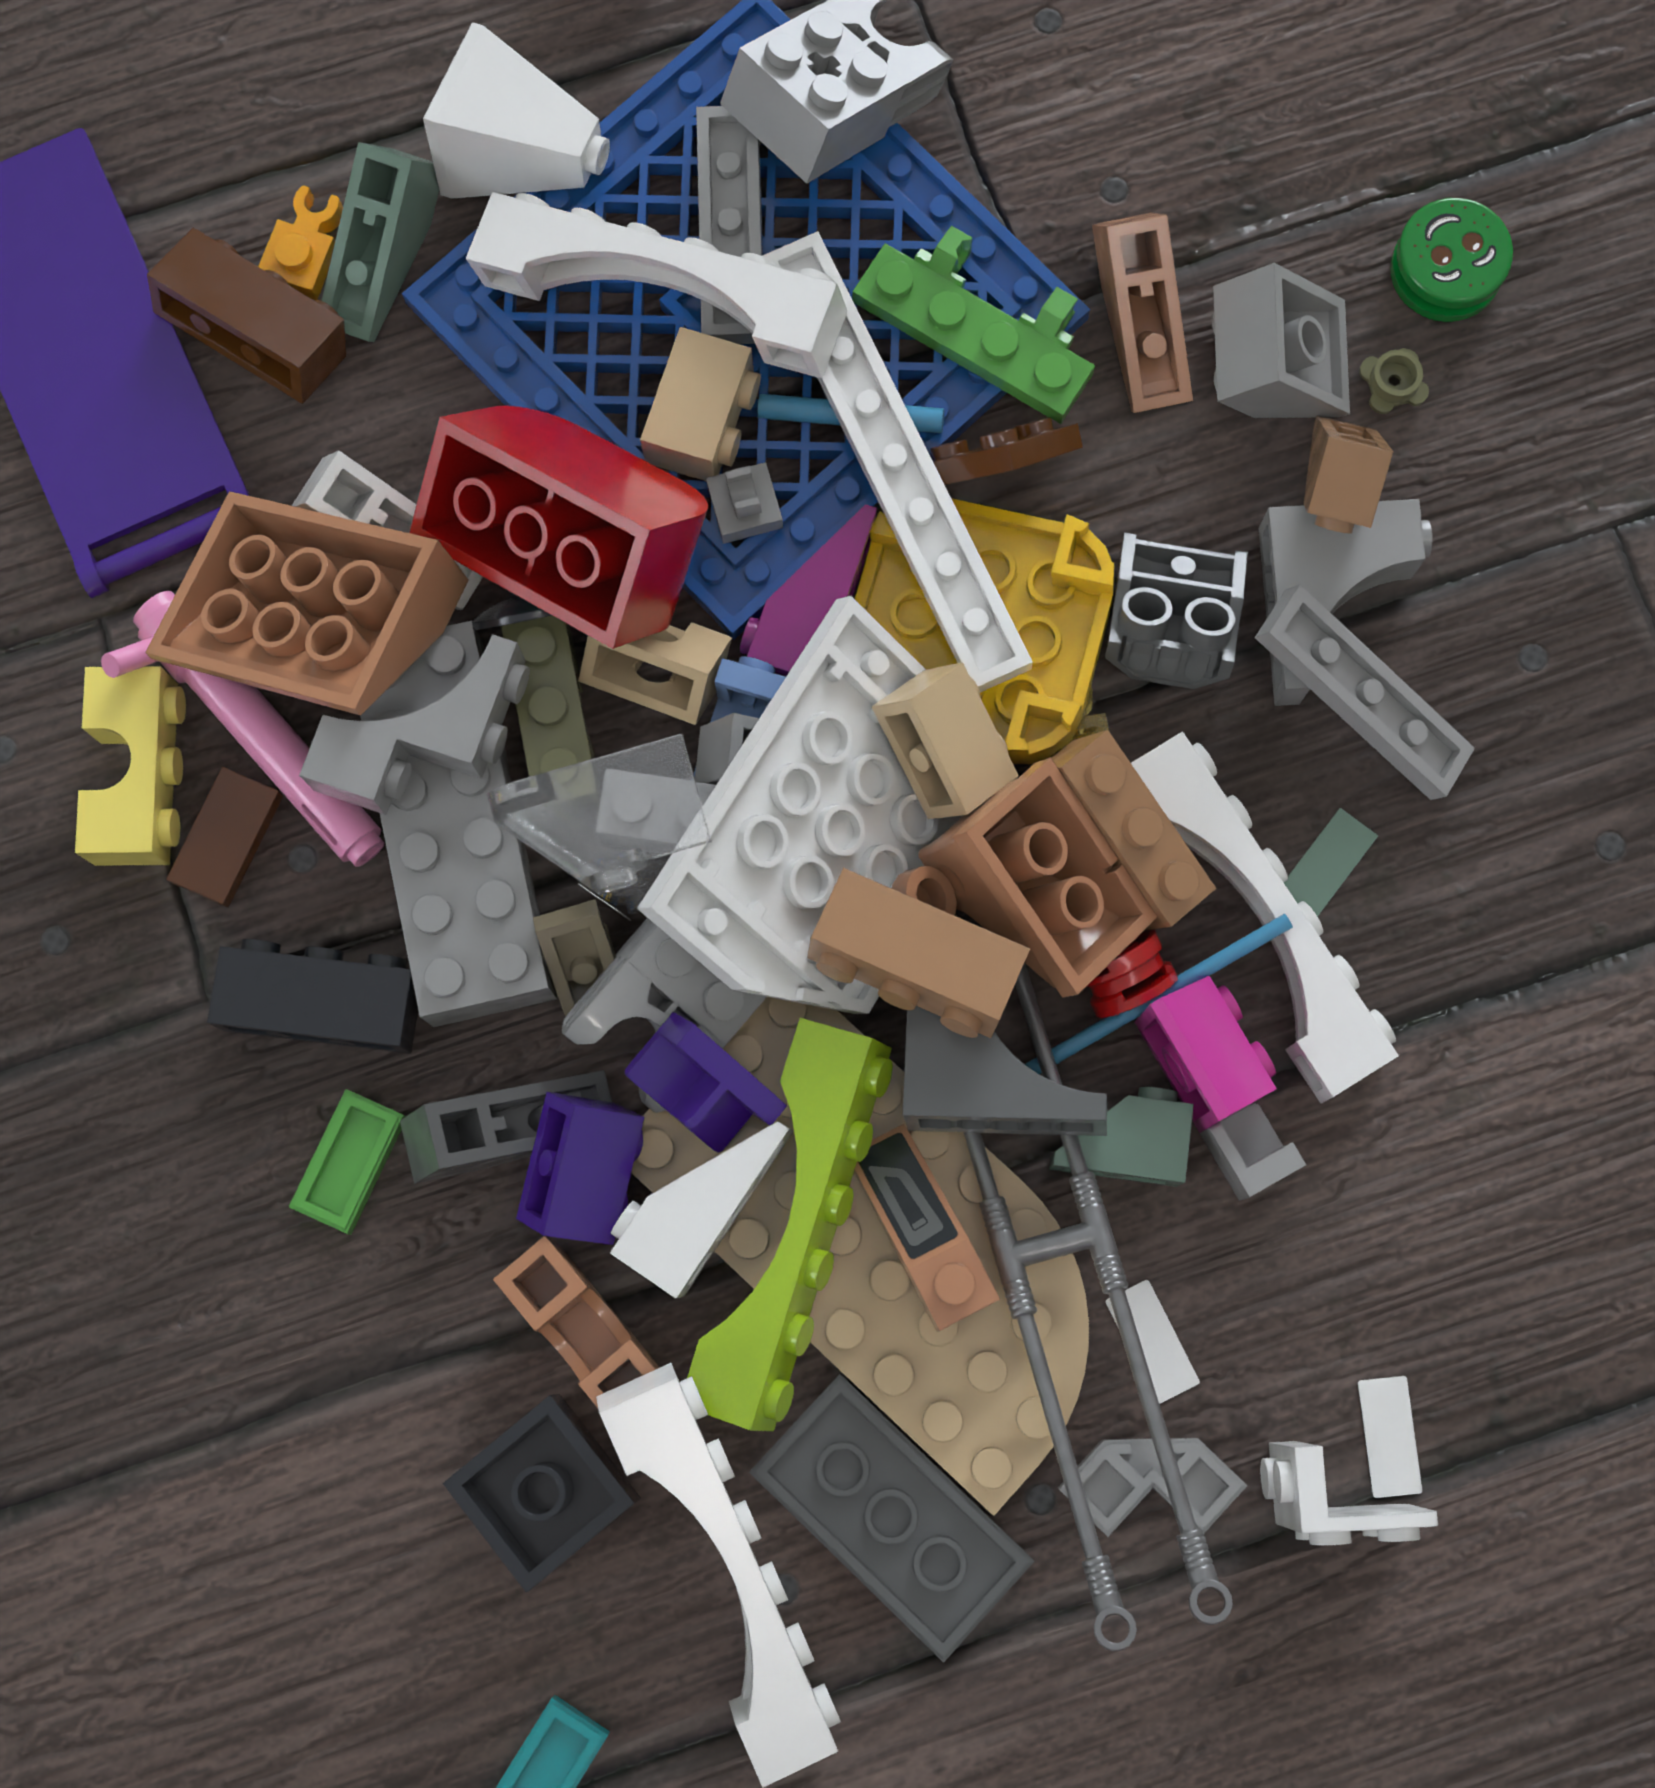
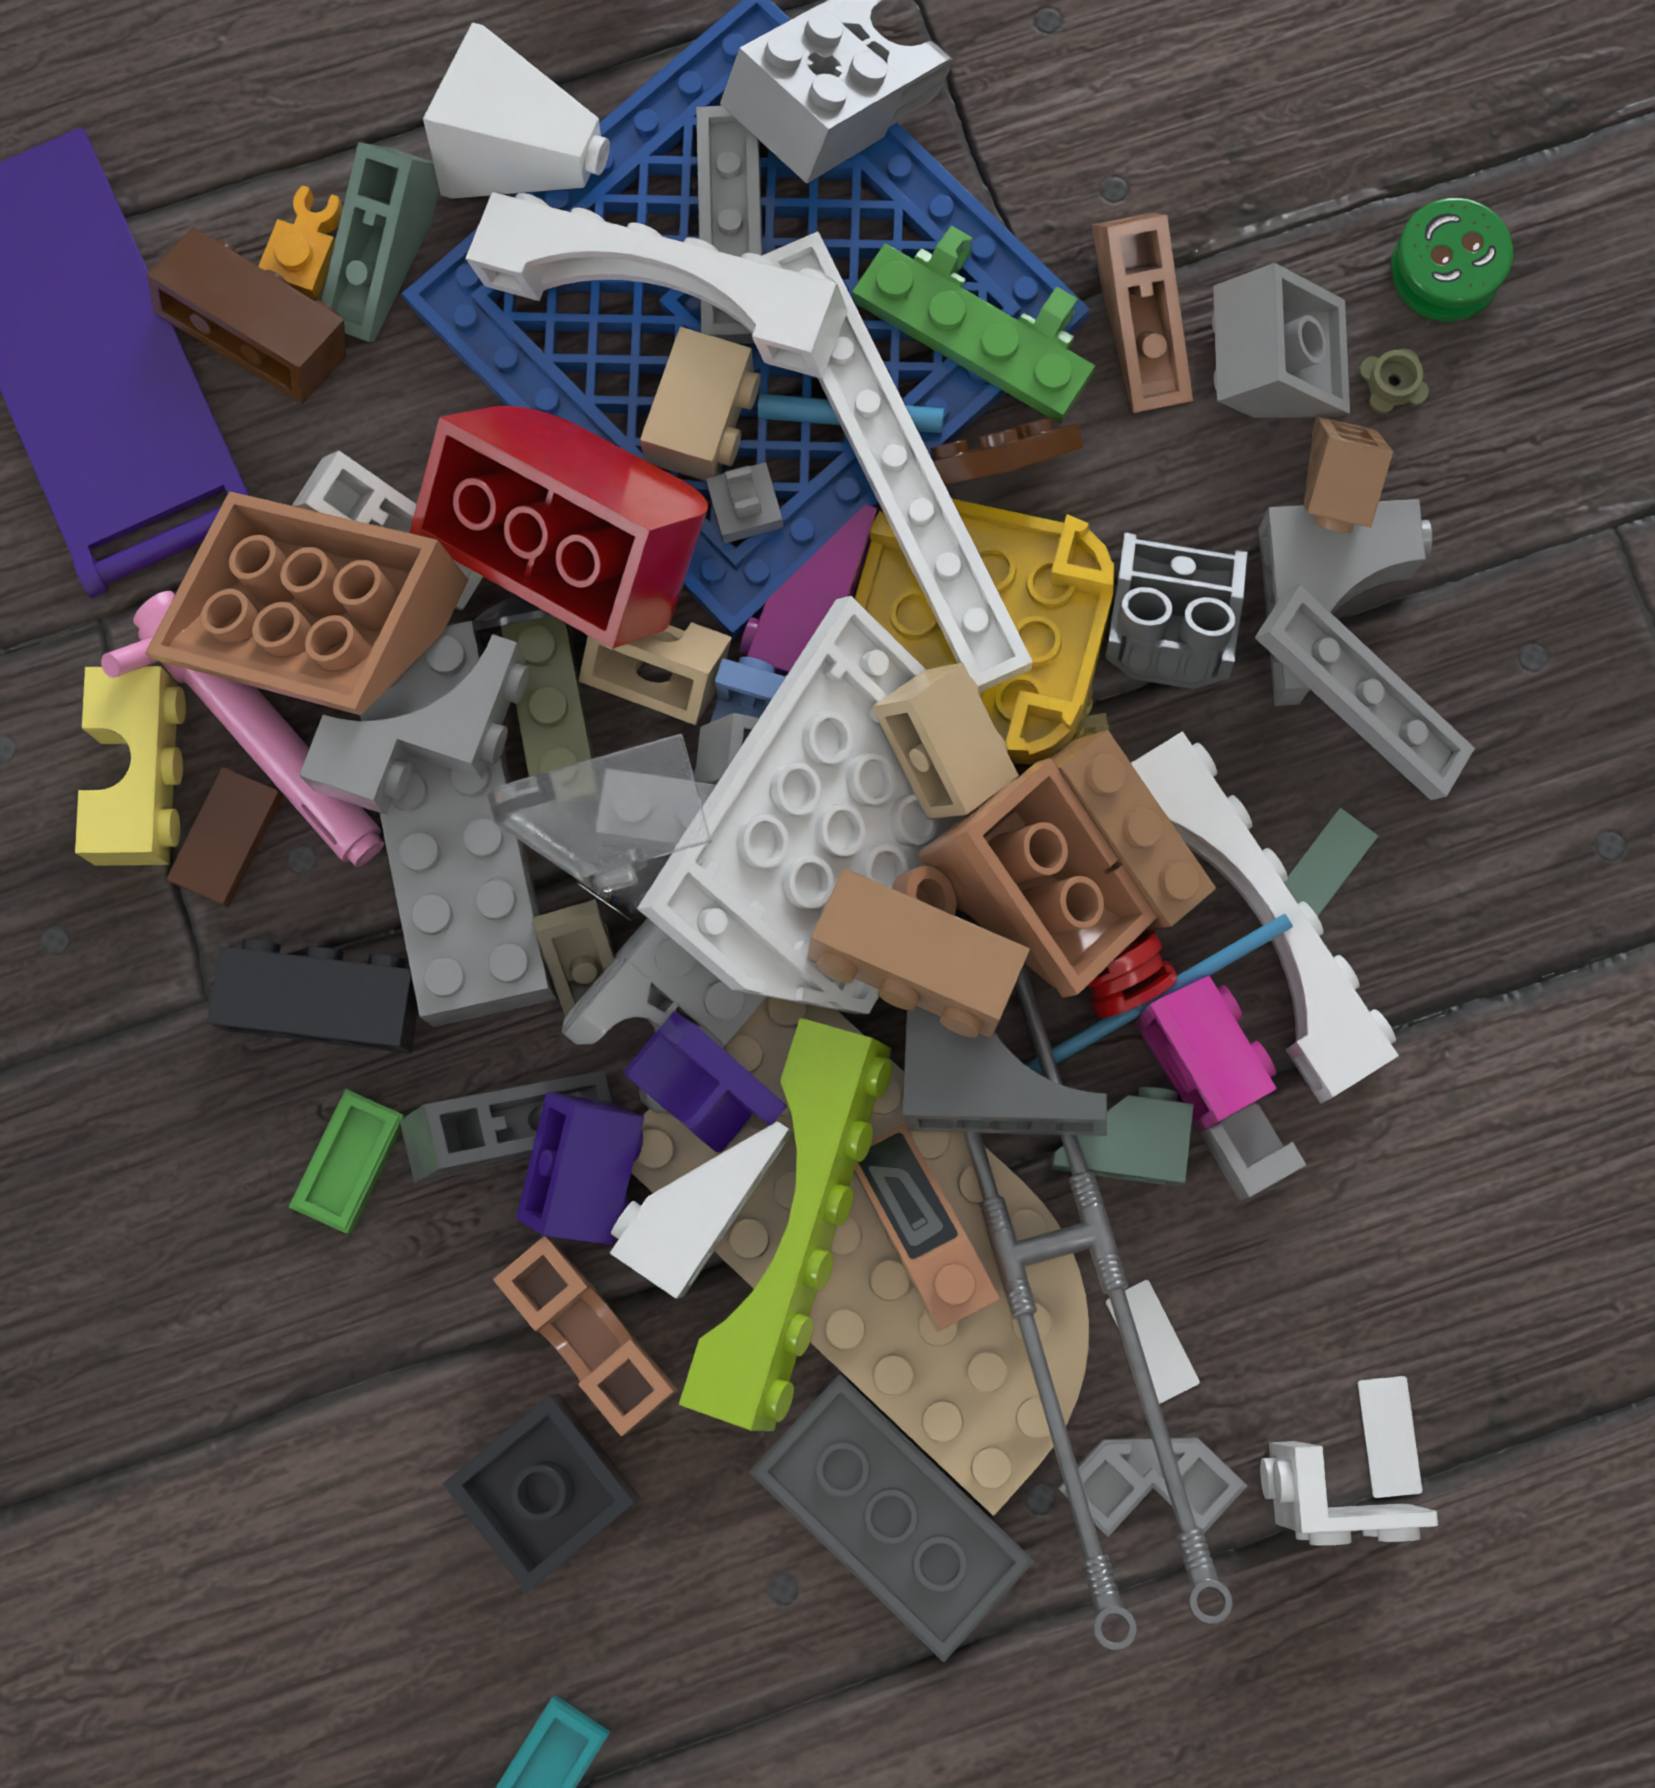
white arch [596,1363,841,1787] -> none

